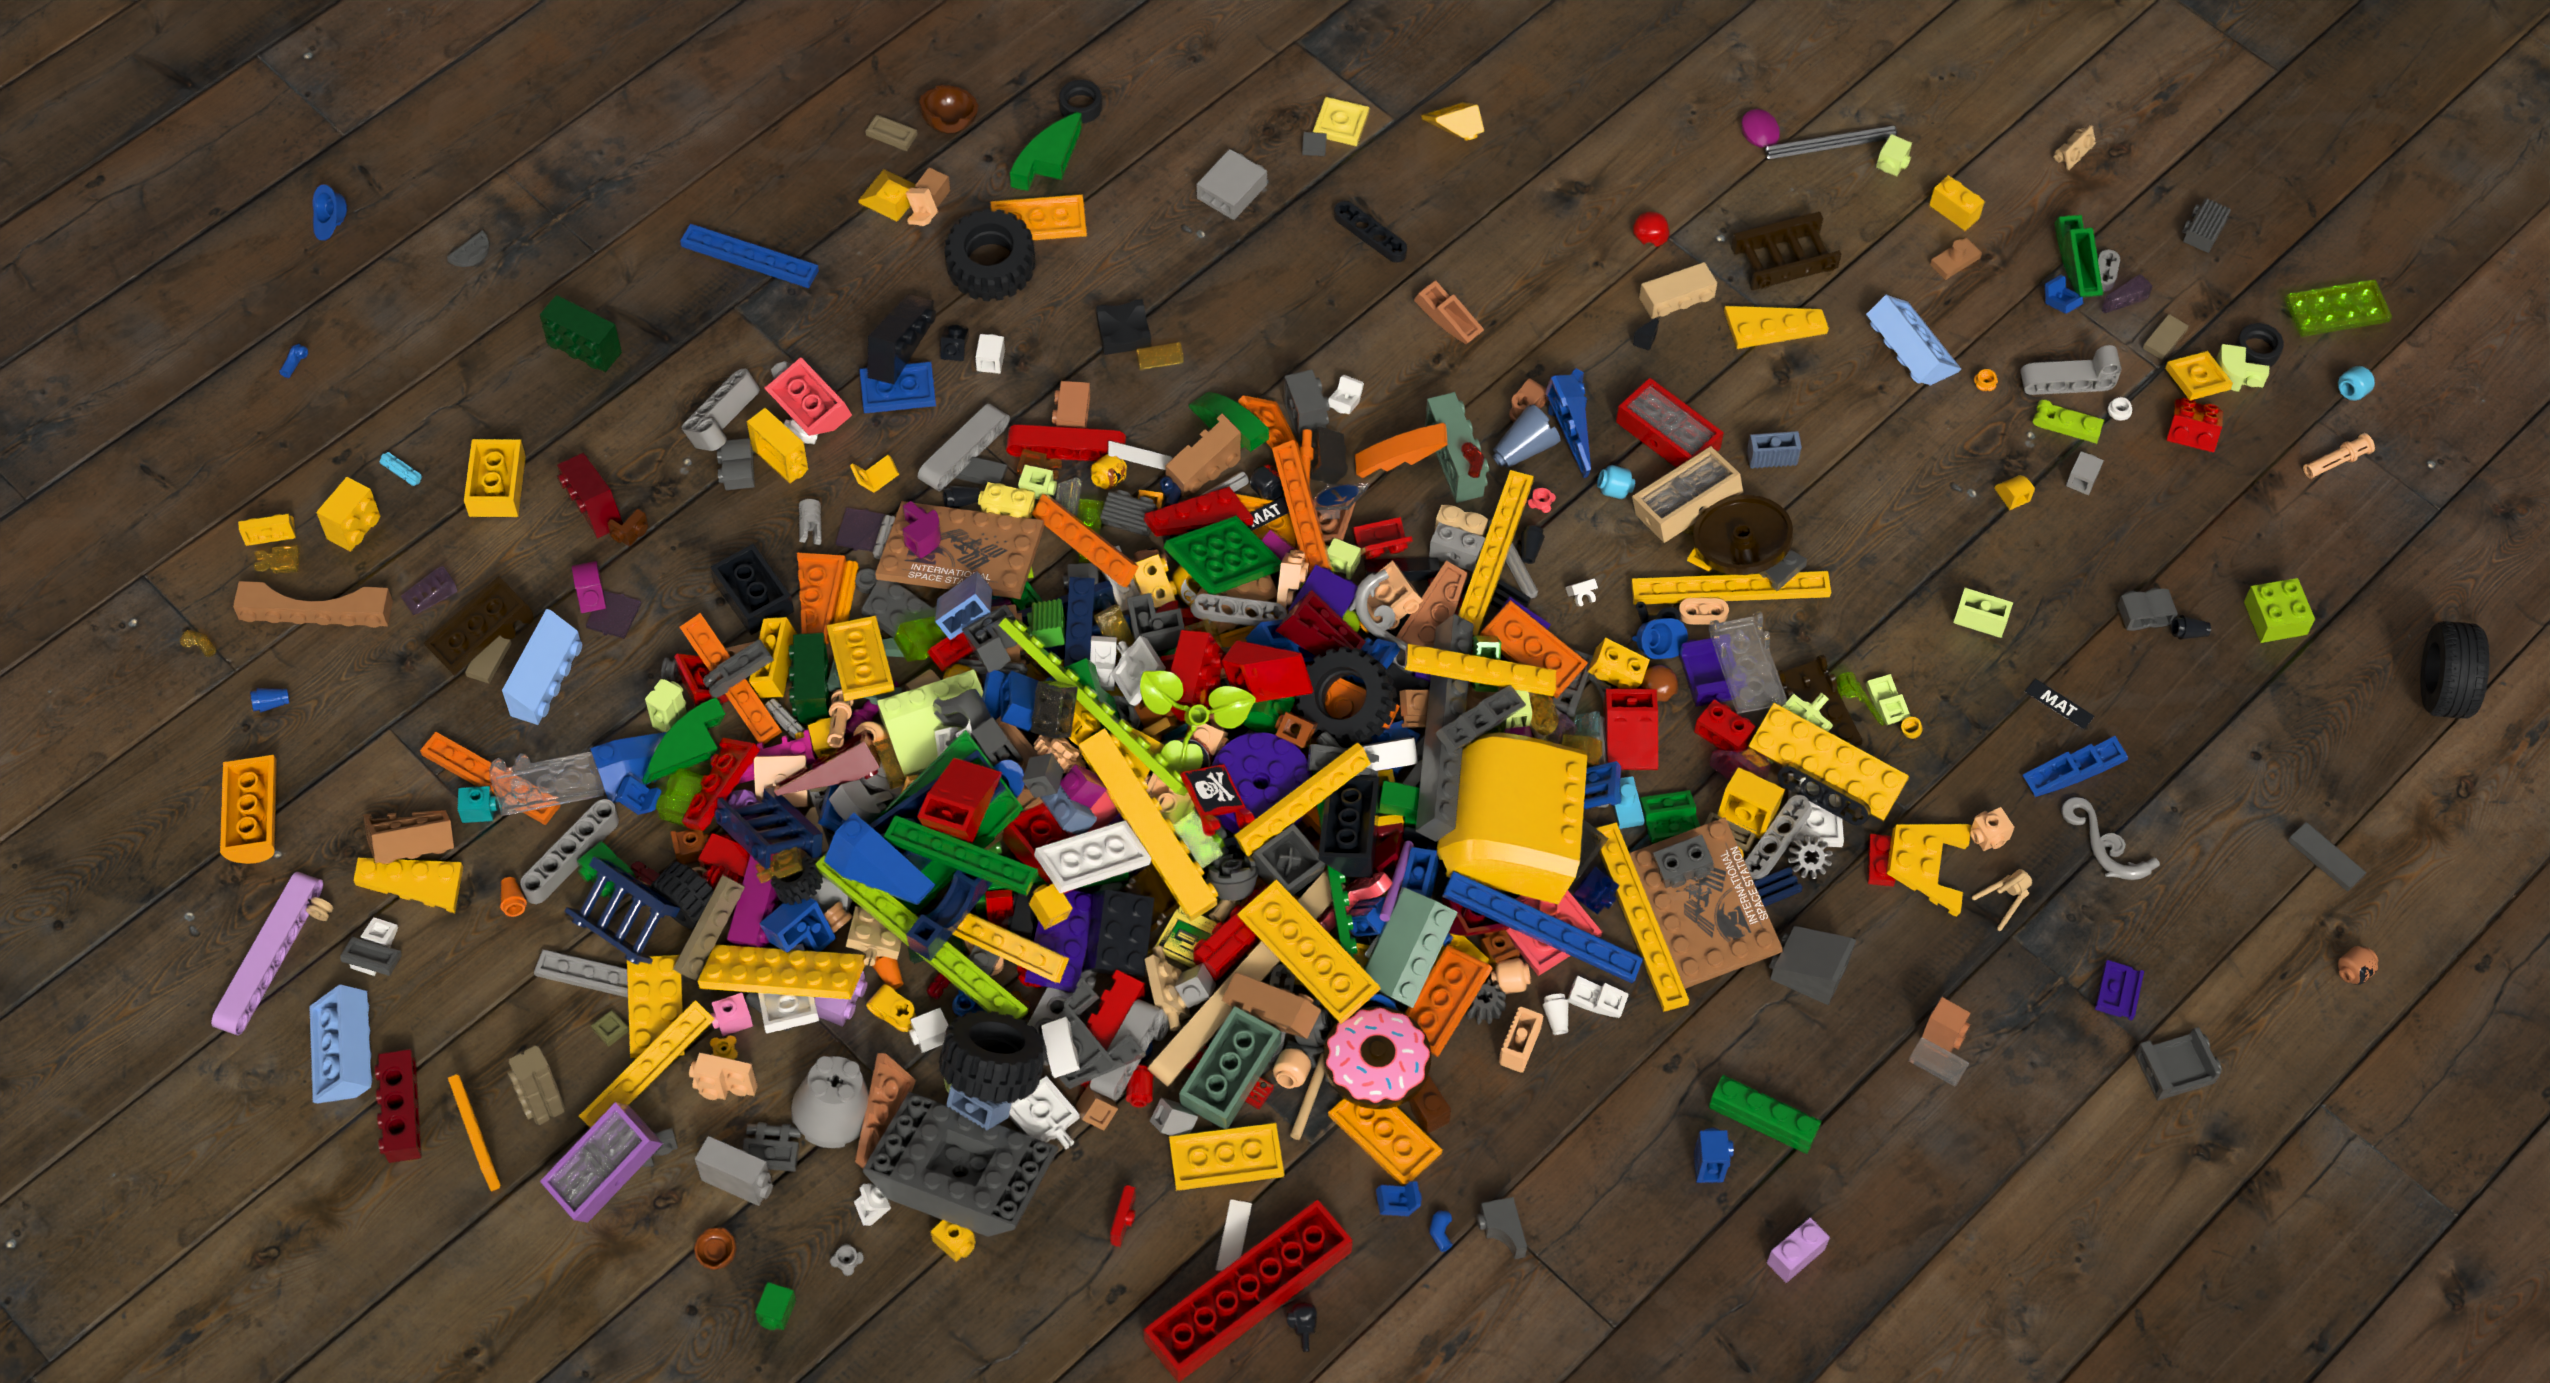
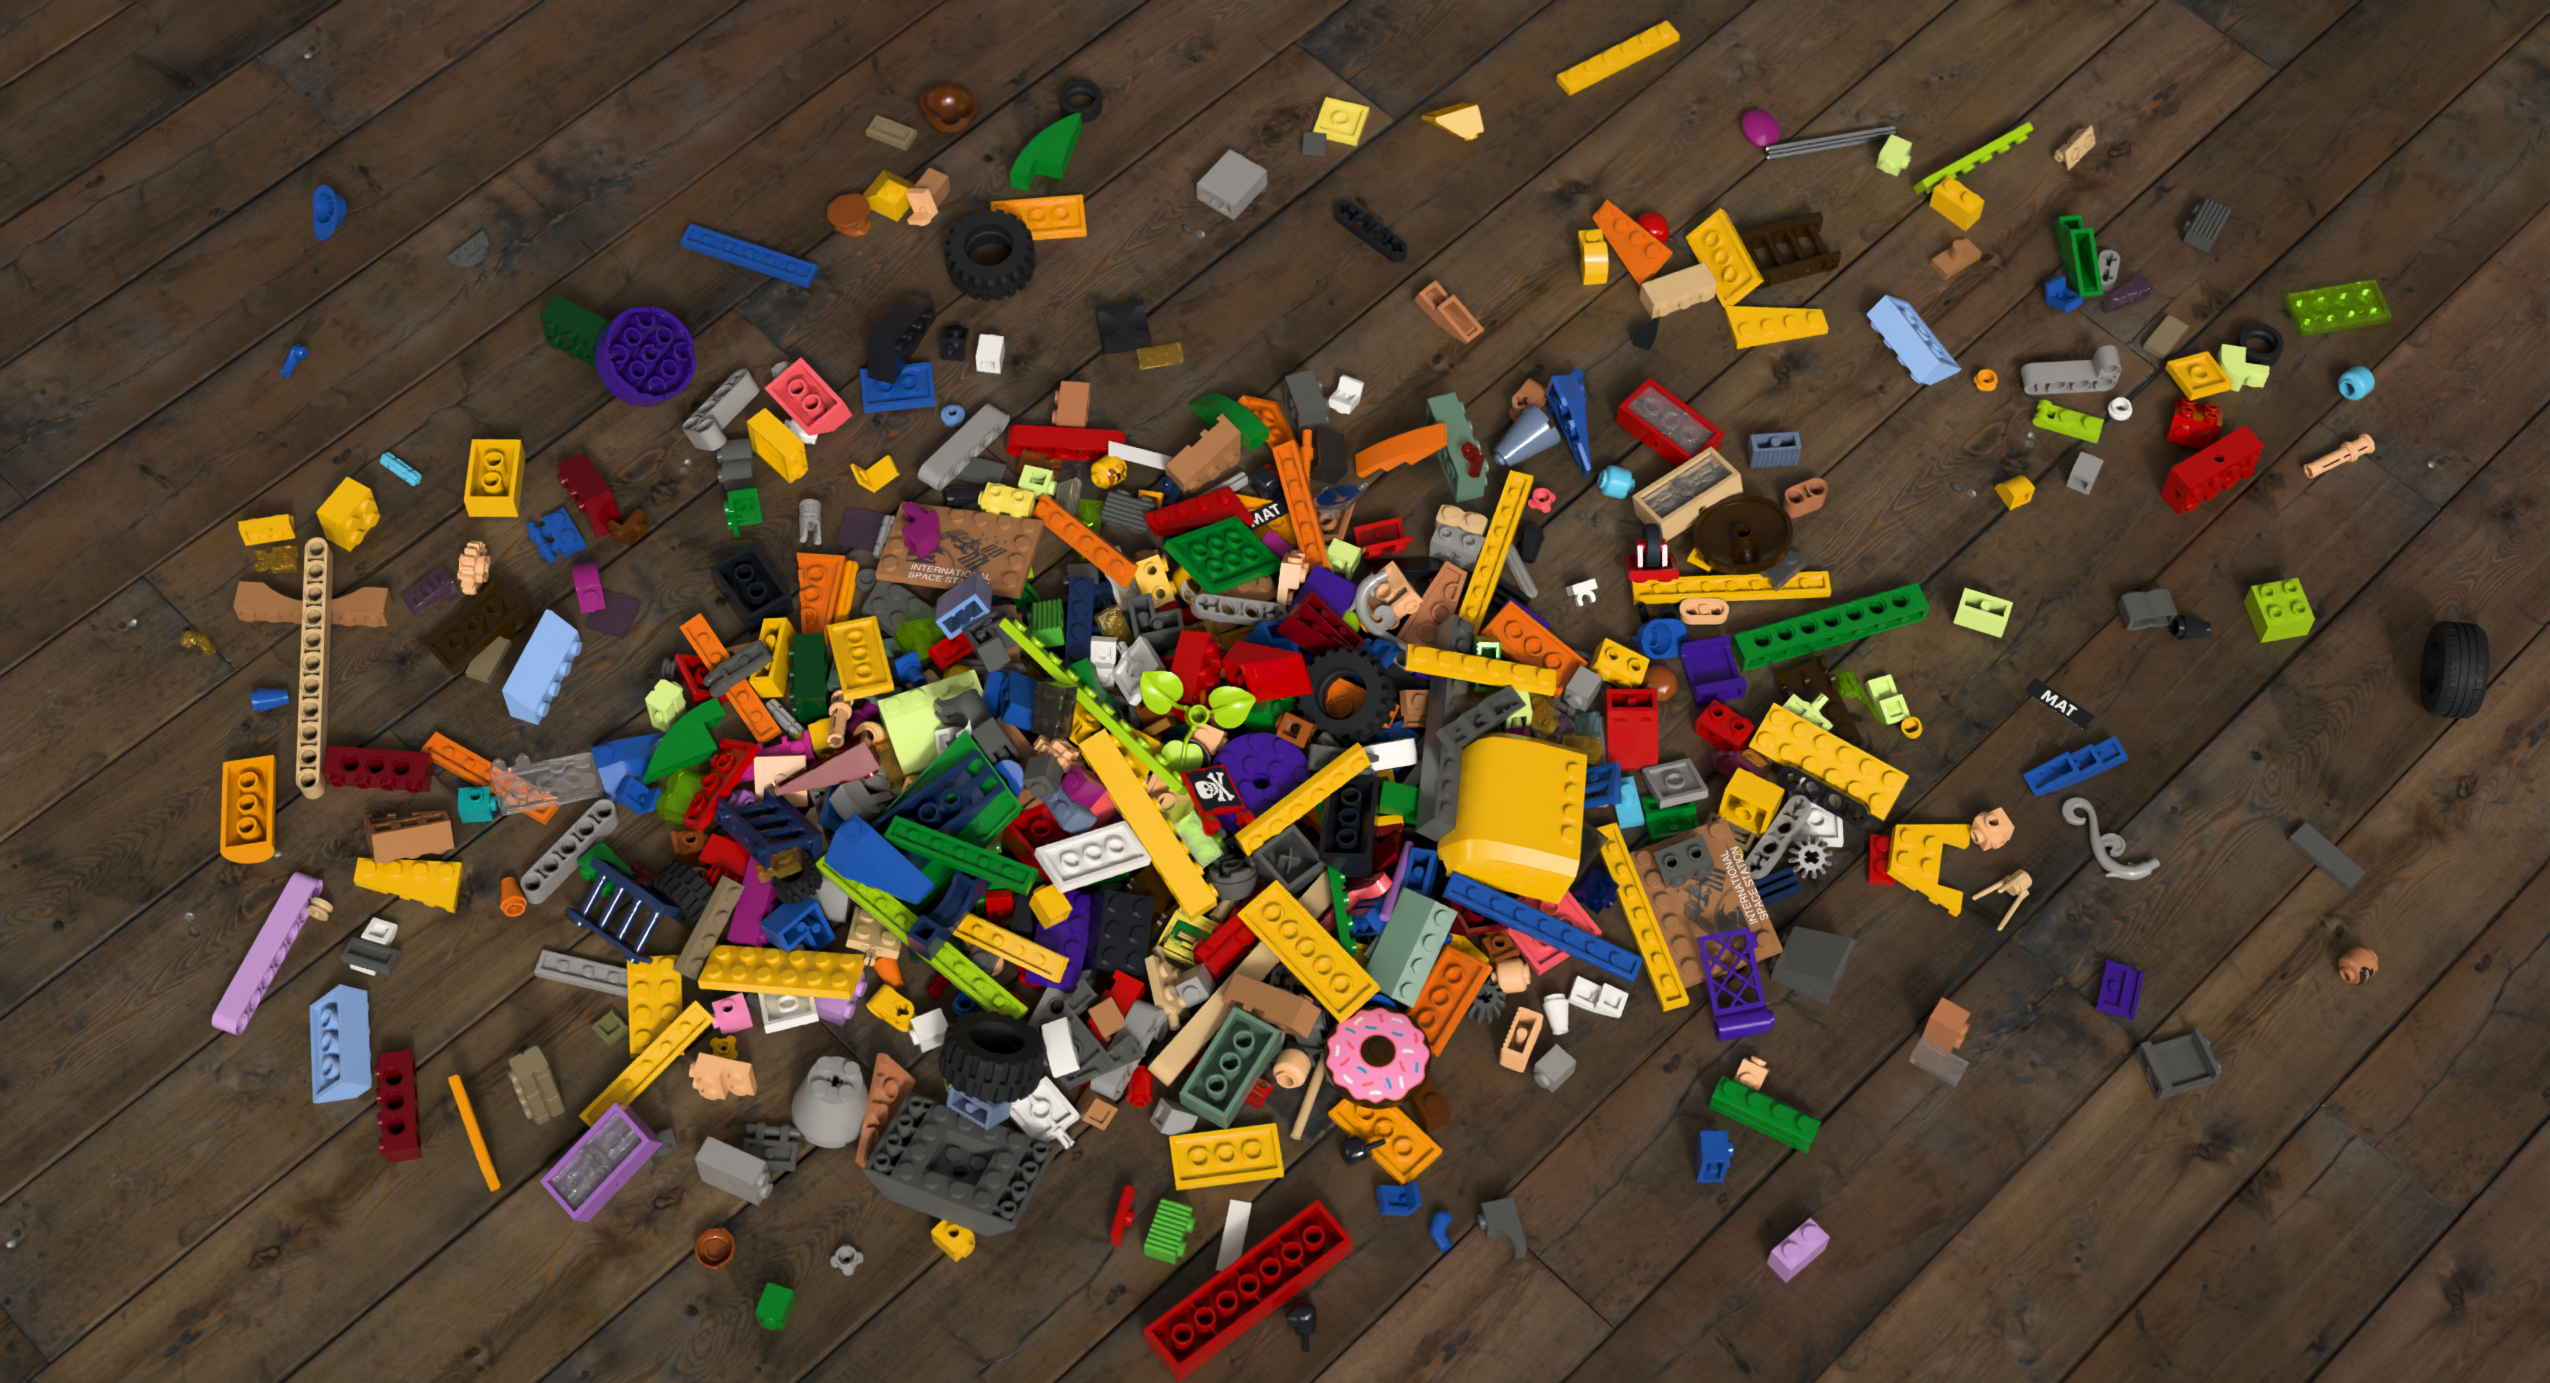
medium nougat wheel [823,900,853,933] -> none
white bracket [854,1184,891,1226] -> none
red slope [918,758,1002,843] -> none
clear hinge [1709,611,1787,714] -> none
none -> tan beam [296,537,333,799]
none -> dark red brick [322,745,435,793]
none -> light nougat gear [457,540,491,595]
none -> blue plate [526,507,587,563]
none -> dark purple brick [595,306,696,407]
none -> green bracket [724,488,763,538]
none -> dark orange hat [827,194,871,237]
none -> blue bracket [891,650,928,689]
none -> medium blue plate [941,405,965,428]
none -> medium nougat panel [1088,997,1127,1043]
none -> bright green brick [1144,1198,1197,1265]
none -> black piece [1340,1135,1386,1166]
none -> light grey brick [1533,1044,1576,1093]
none -> yellow plate [1556,20,1680,96]
none -> light grey brick [1564,665,1603,712]
none -> yellow brick [1578,229,1608,285]
none -> orange wing [1592,200,1673,287]
none -> red plate [1624,523,1679,583]
none -> light grey plate [1642,758,1708,809]
none -> yellow plate [1686,208,1764,308]
none -> dark purple piece [1696,928,1775,1042]
none -> green brick [1731,583,1930,672]
none -> light nougat bracket [1734,1056,1770,1093]
none -> nougat beam [1782,478,1828,518]
none -> lime plate [1913,122,2034,195]
none -> red brick [2160,425,2264,516]

